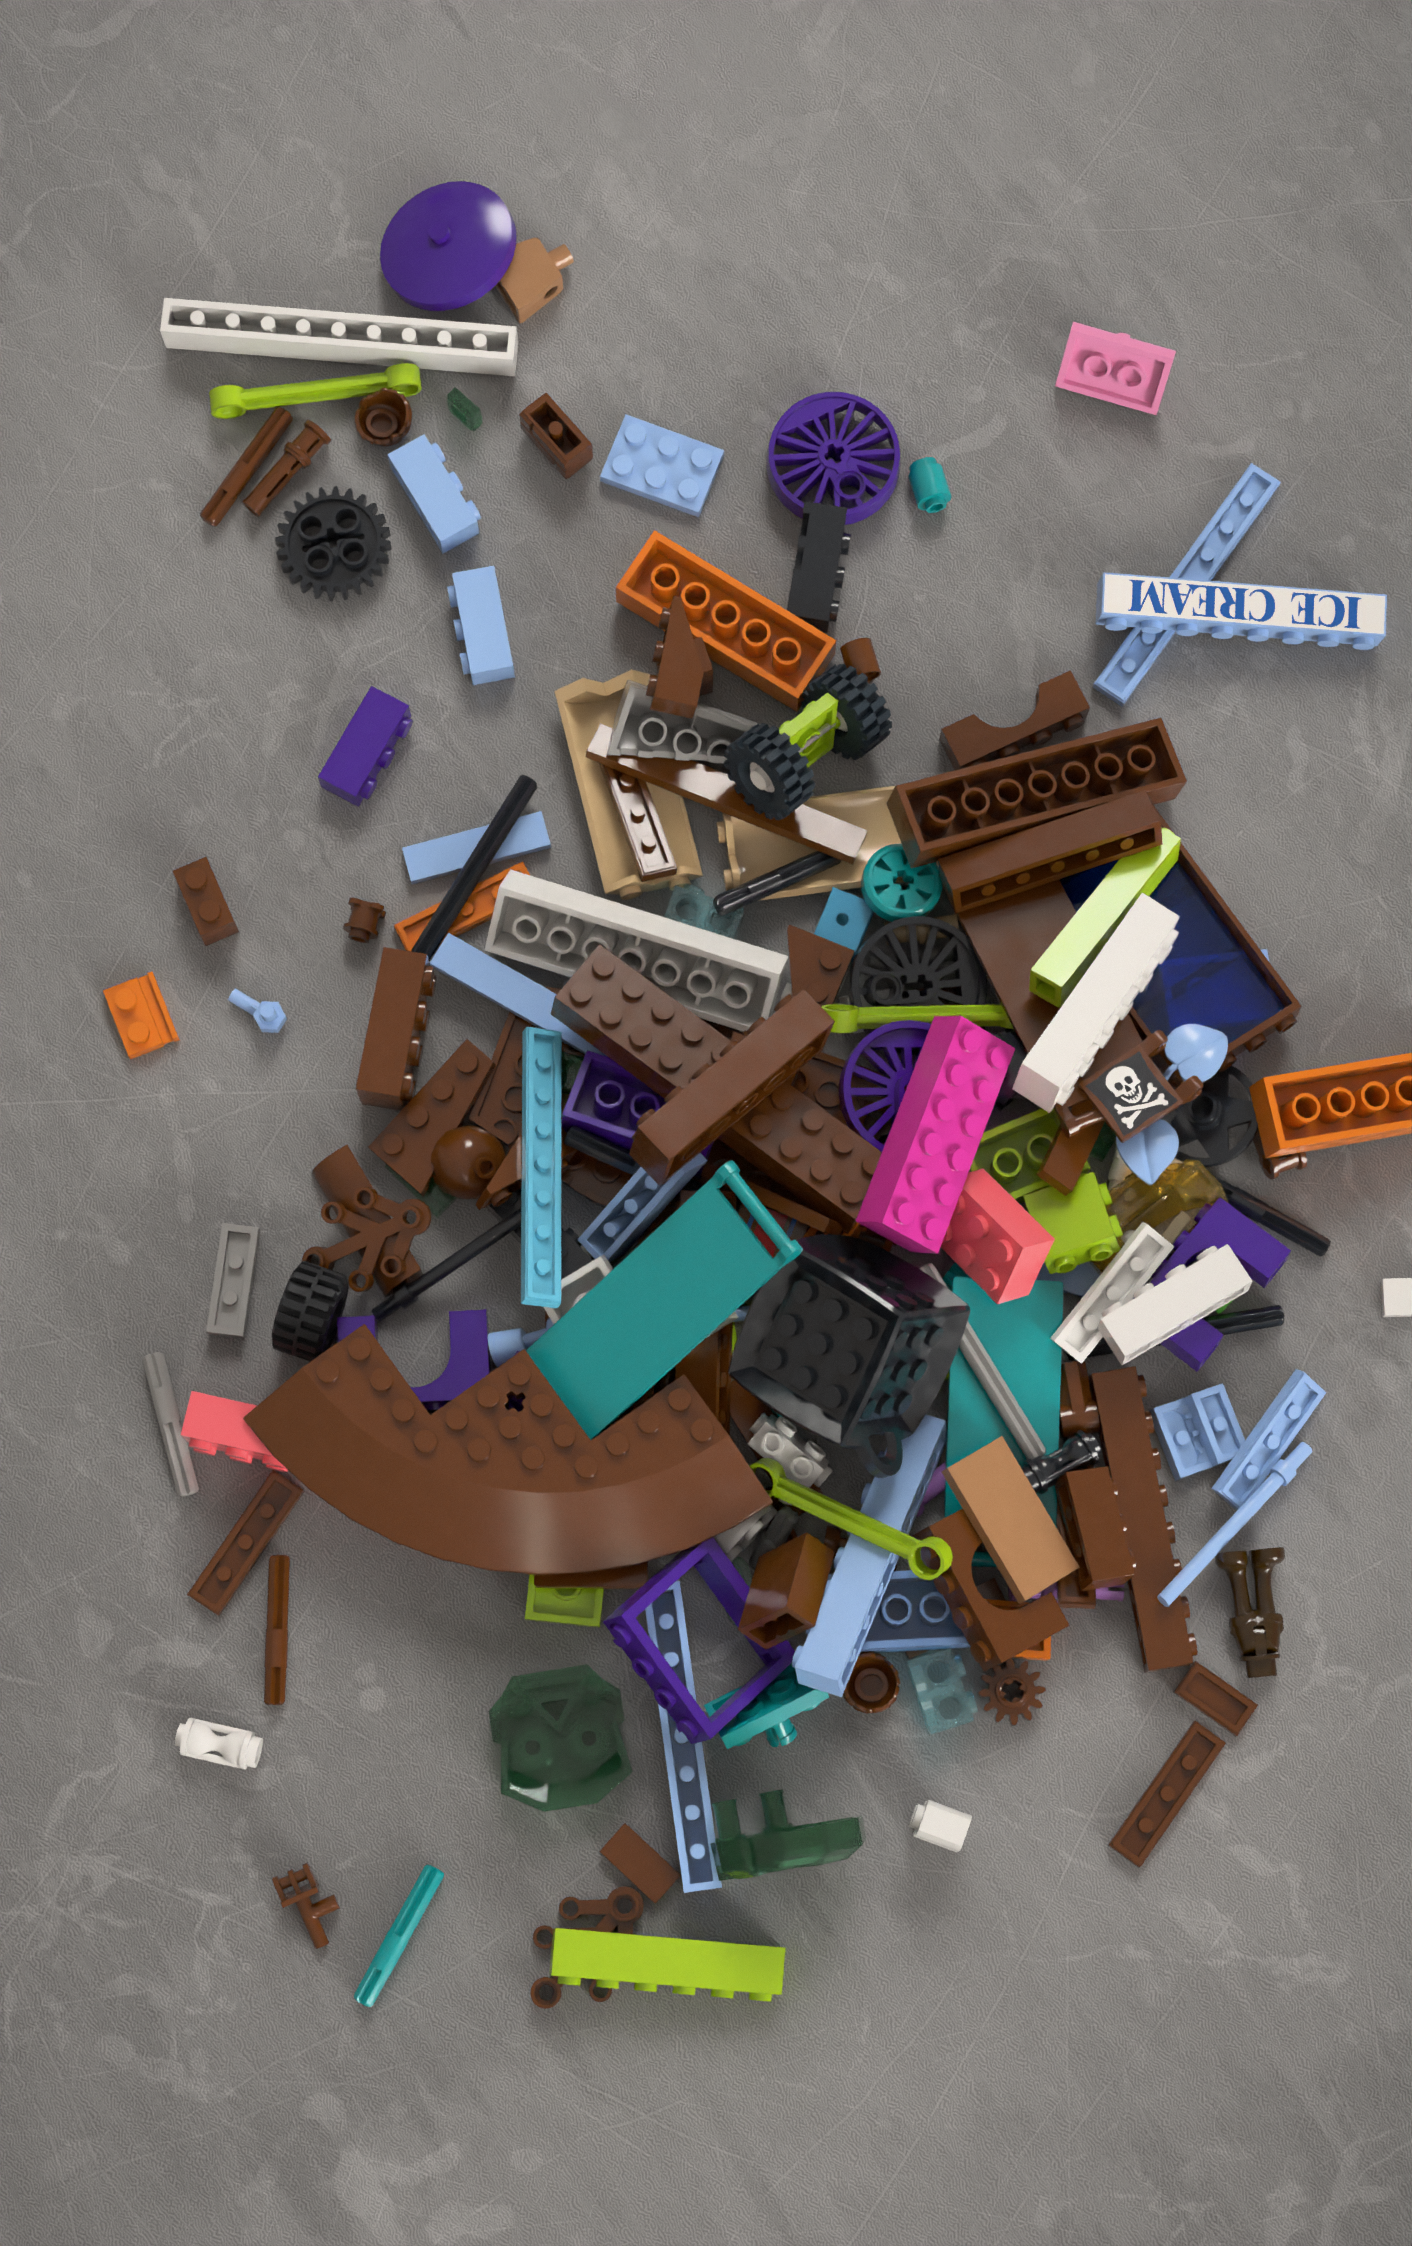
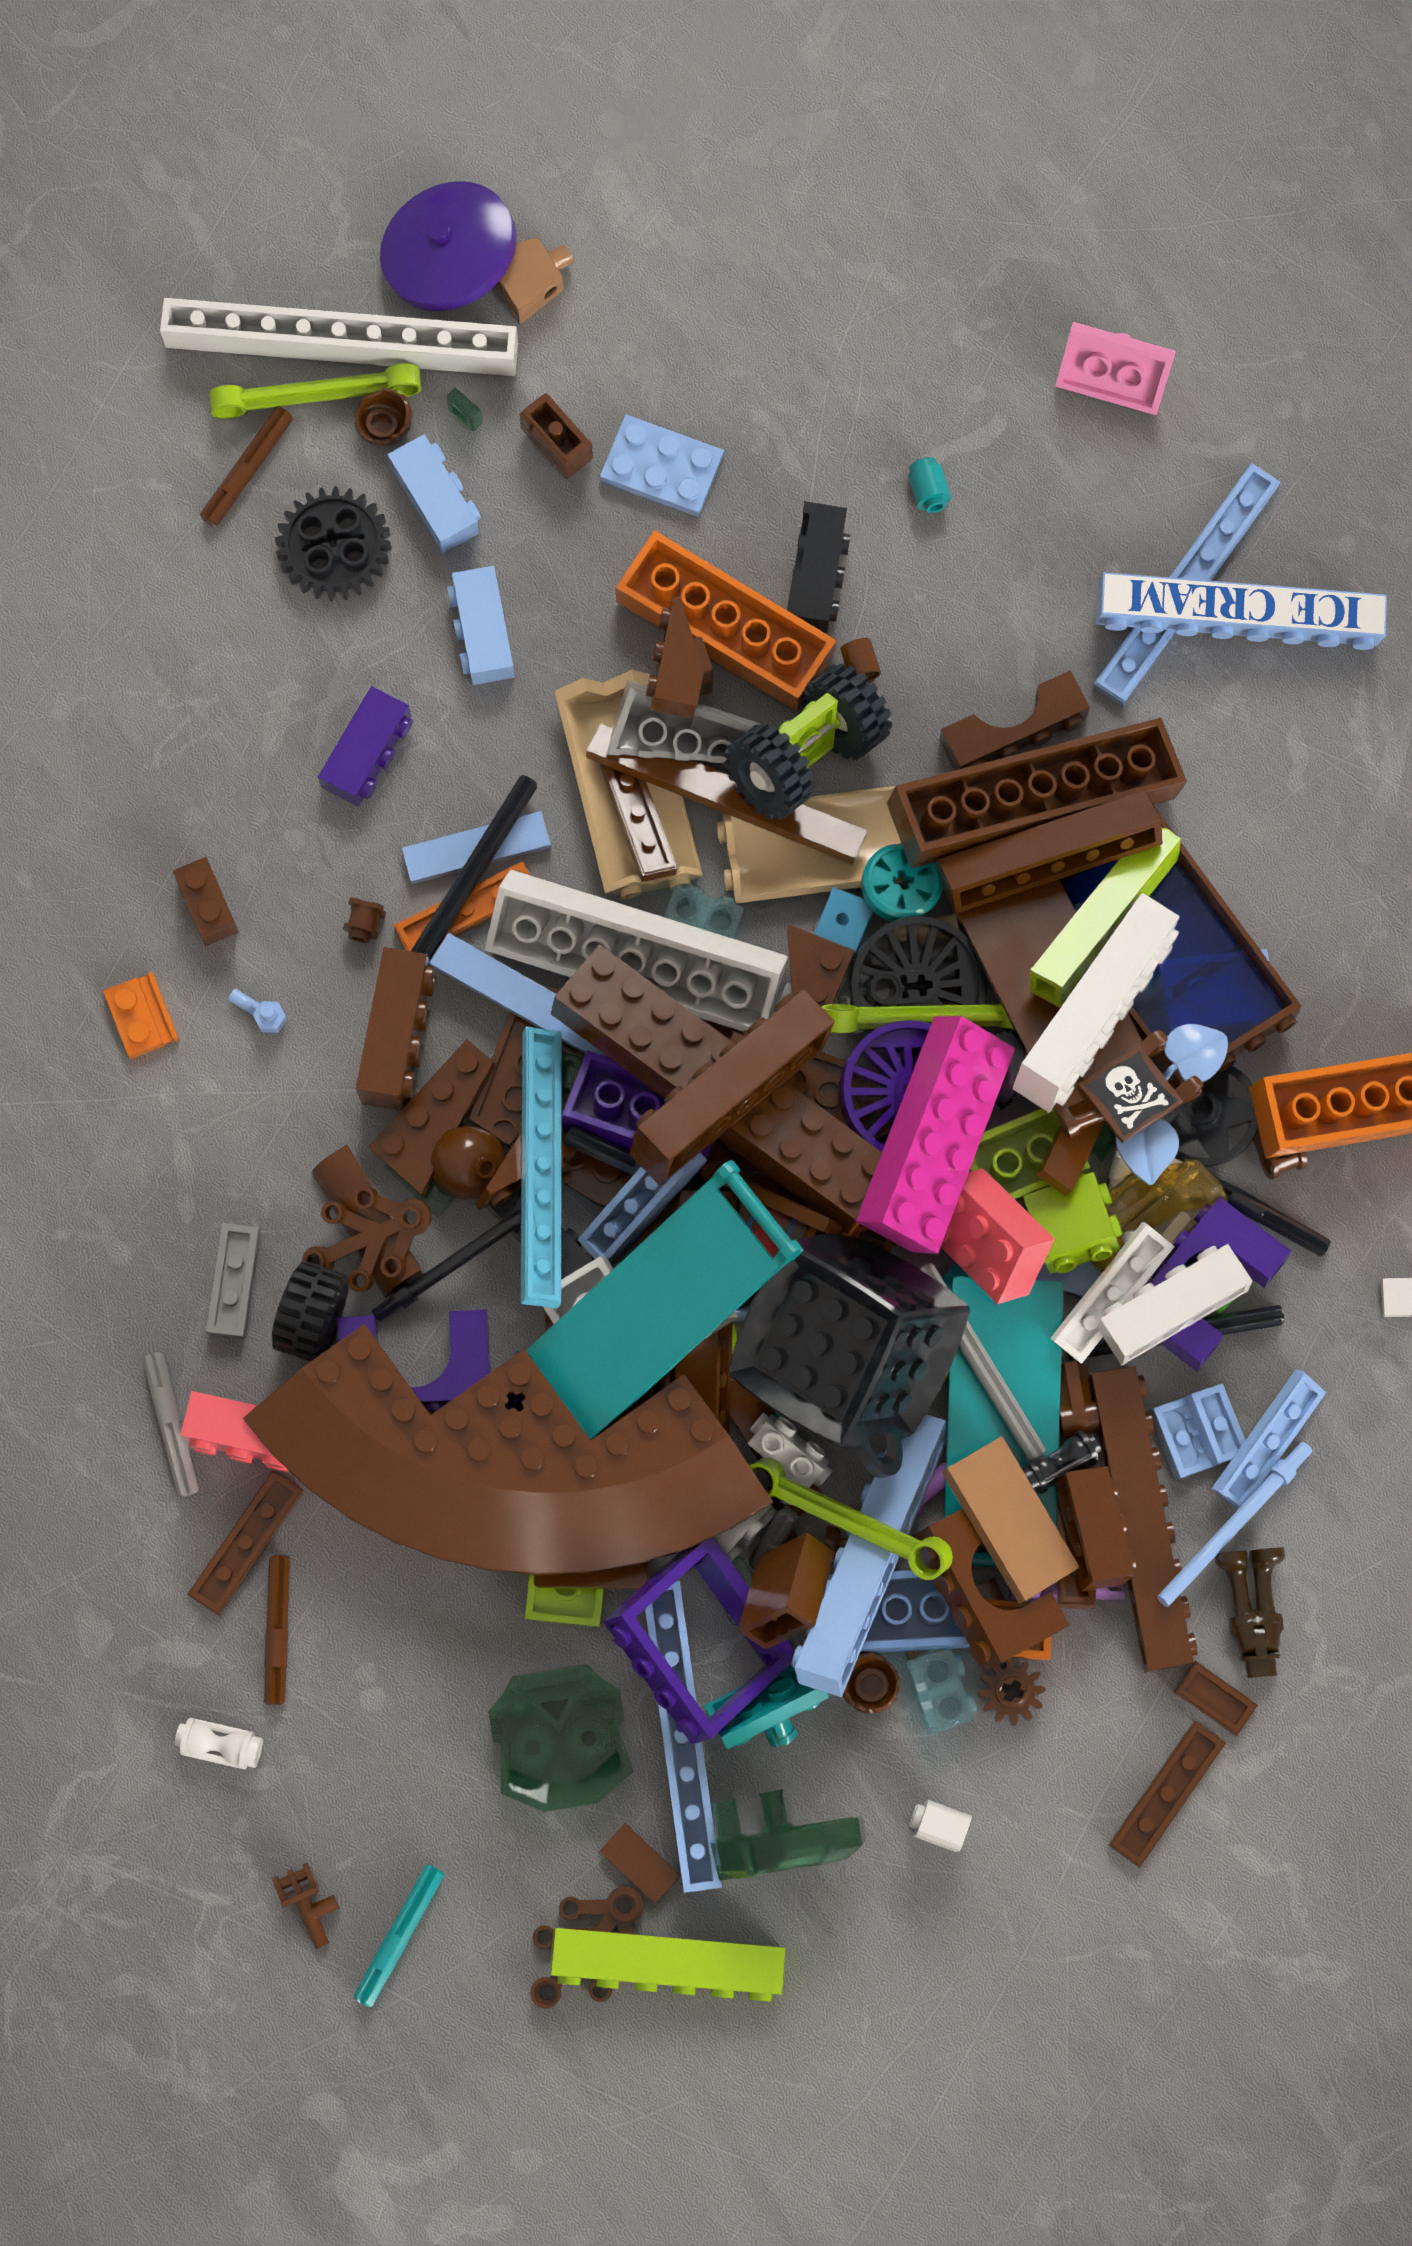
reddish brown pin [242,419,331,517] -> none
light blue piece [488,1318,554,1368] -> none
black axle [713,851,841,916] -> none
dark purple piece [766,392,901,525] -> none

